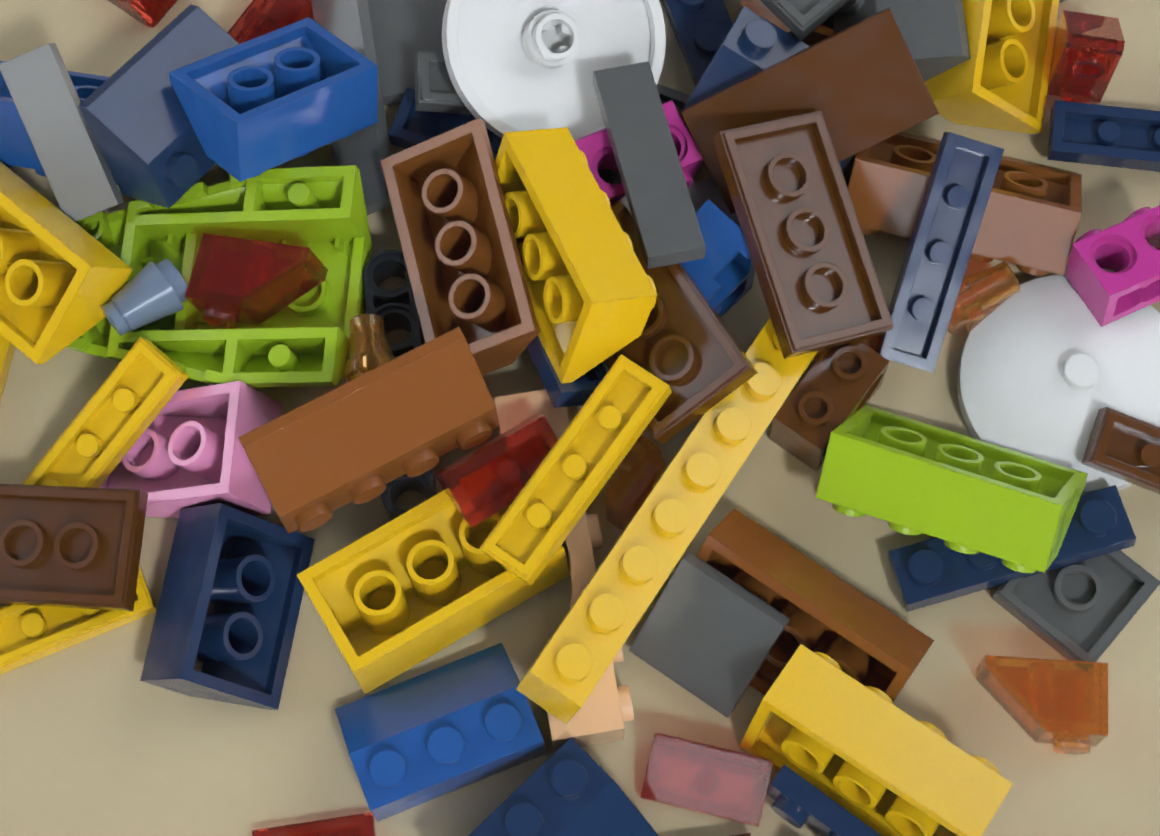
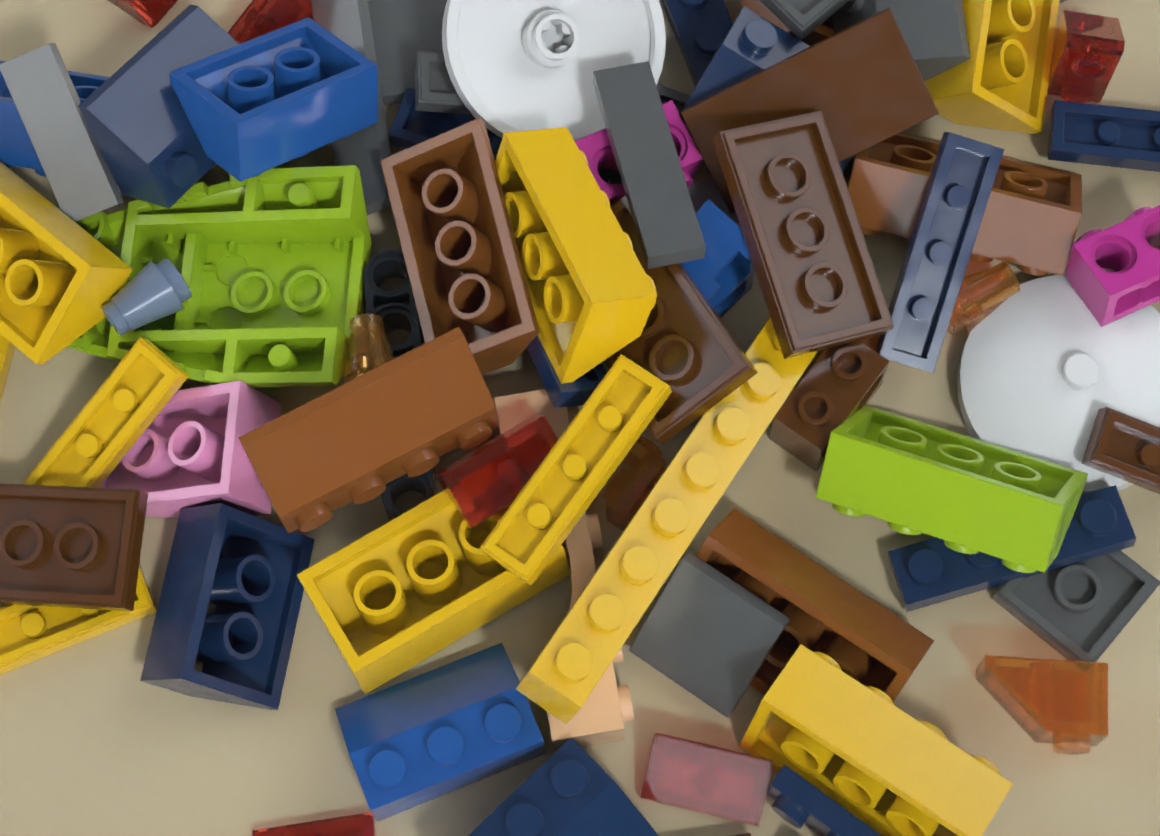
clear red slope [185,233,328,329] -> none

